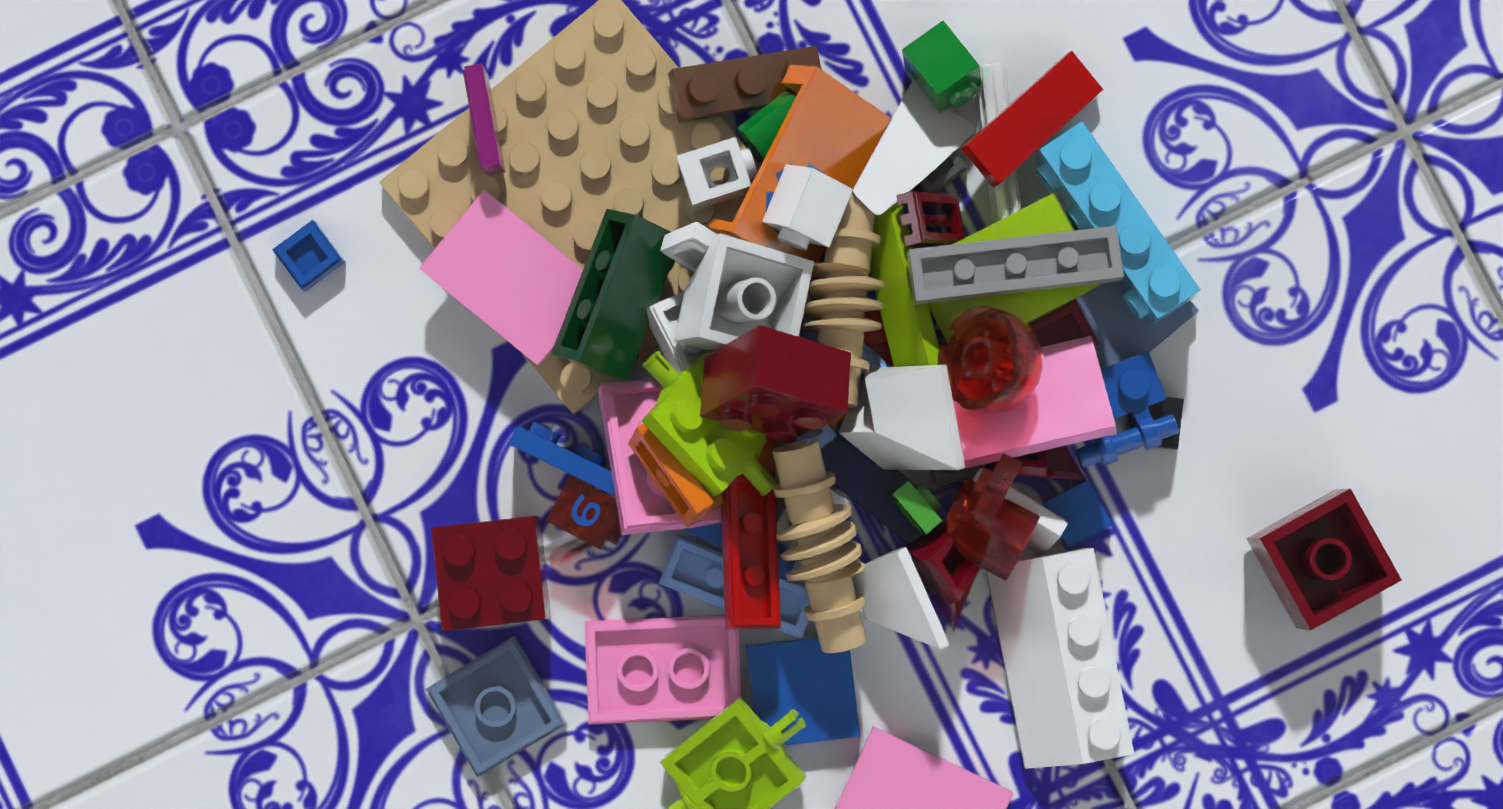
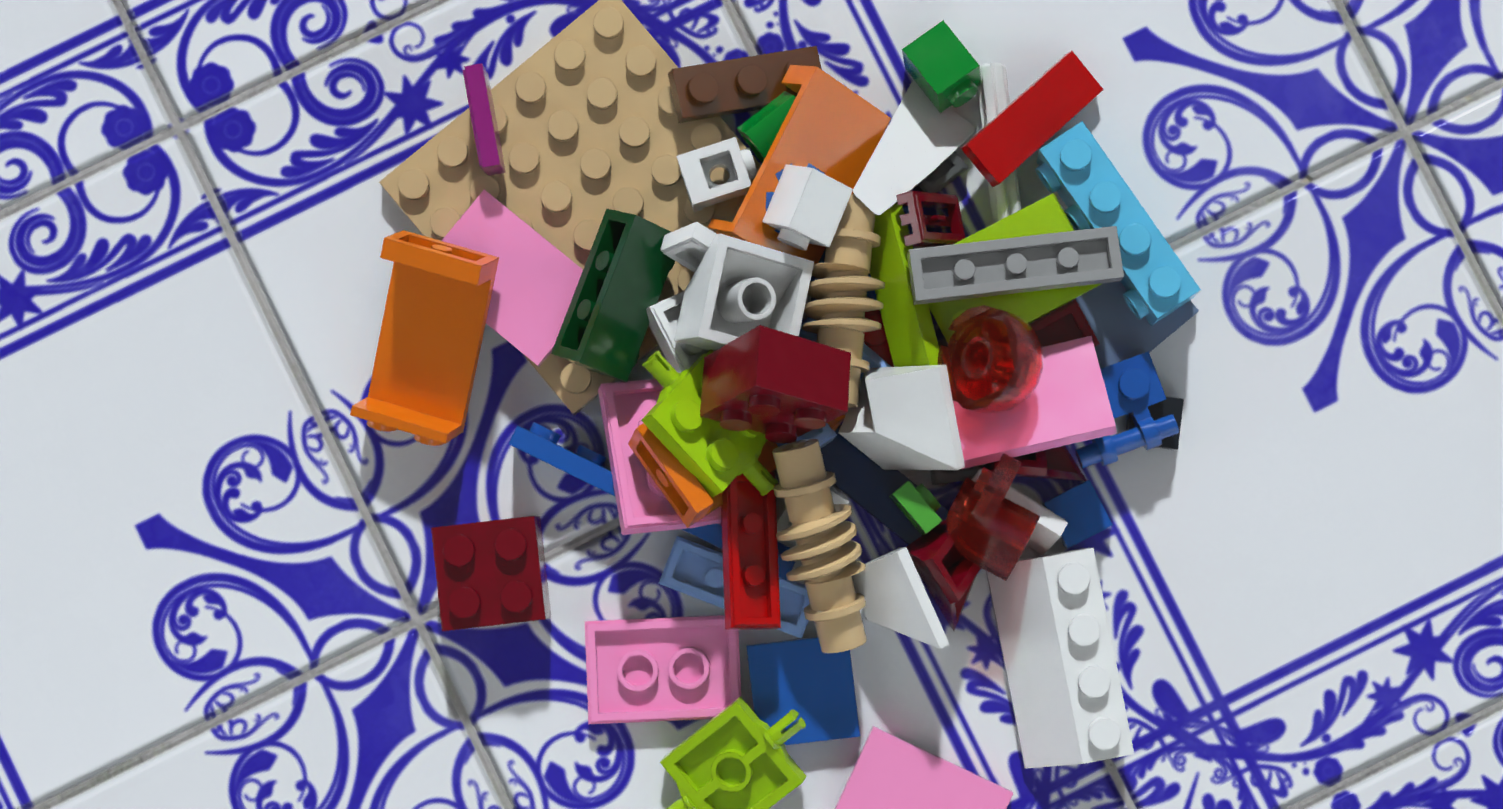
blue tile [272,220,345,292] -> none
sand blue tile [426,635,567,777] -> none
clear red brick [546,475,622,550] -> none
dark red brick [1246,488,1402,630] -> none
none -> orange panel [350,230,499,446]

